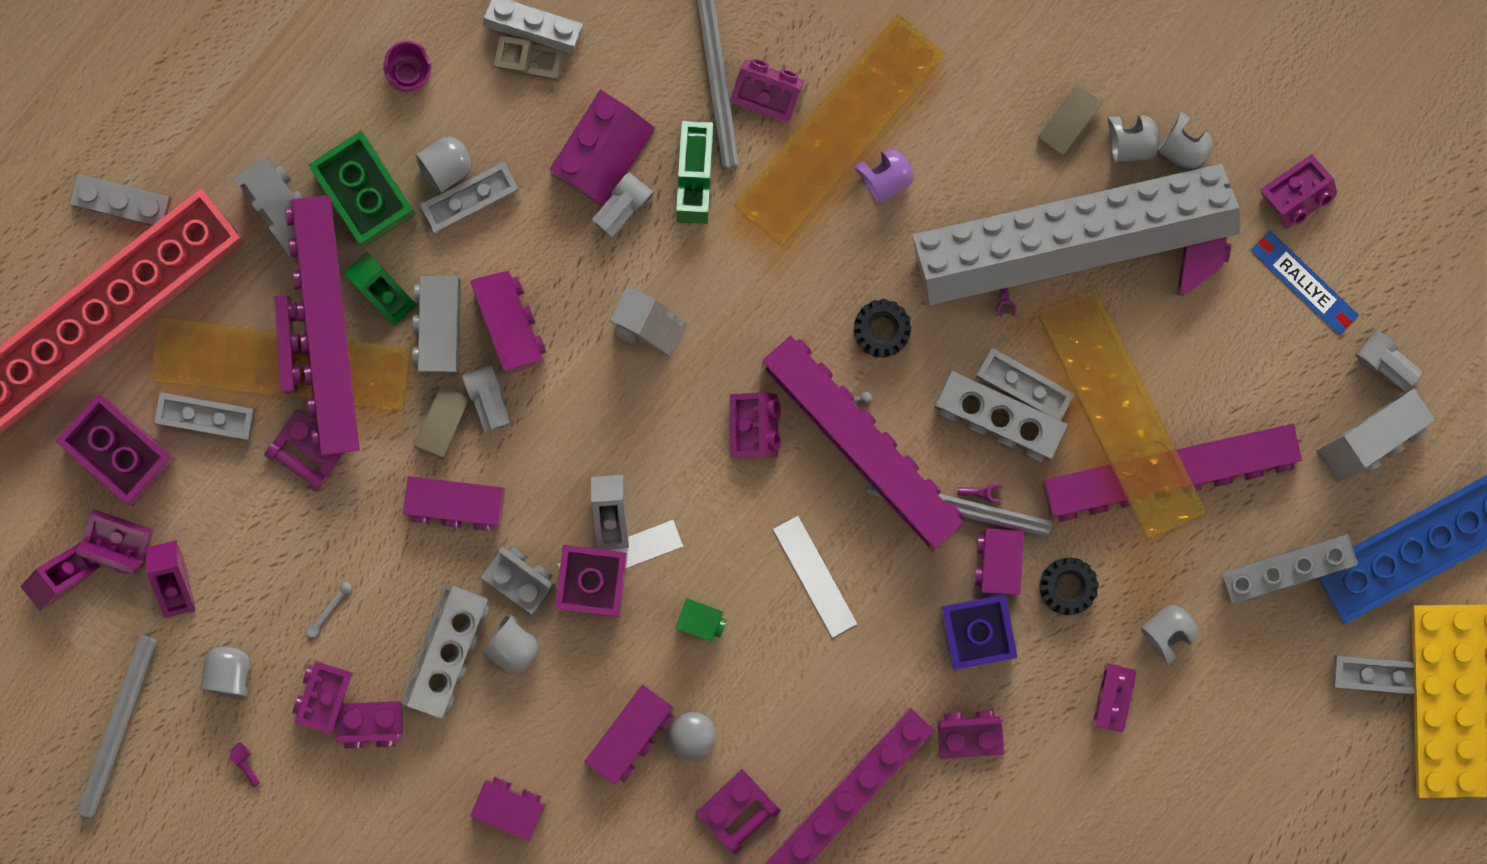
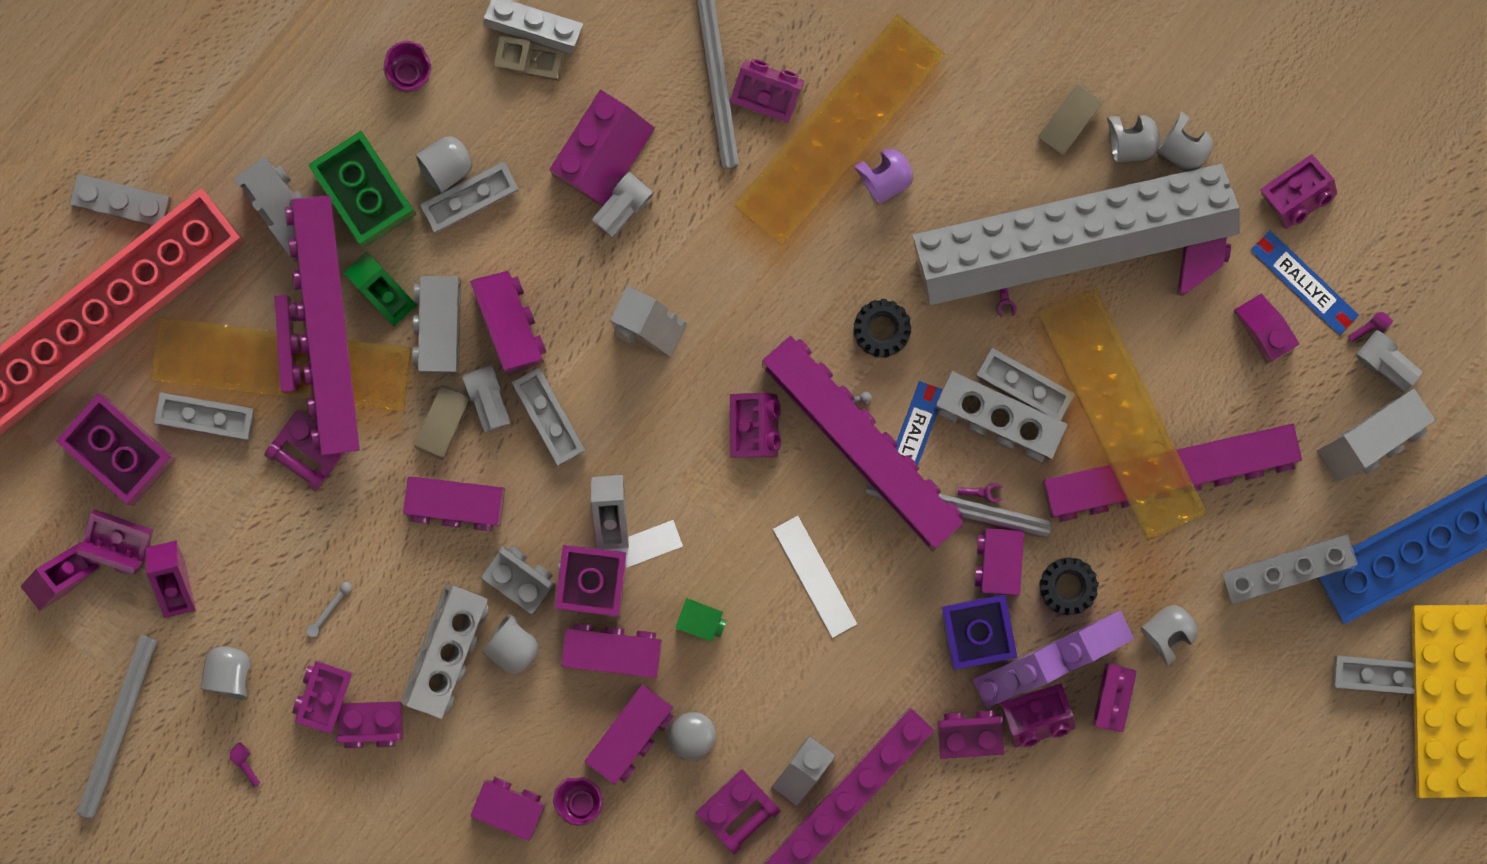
green slope [676,121,713,224] -> none
none -> light grey plate [511,367,586,466]
none -> magenta hair [553,777,603,826]
none -> magenta brick [561,623,662,678]
none -> light grey slope [772,736,835,806]
none -> sticker [880,381,943,498]
none -> medium lavender arch [972,610,1134,708]
none -> magenta bracket [1001,683,1075,748]
none -> magenta slope [1234,293,1300,364]
none -> magenta hand [1348,312,1393,342]

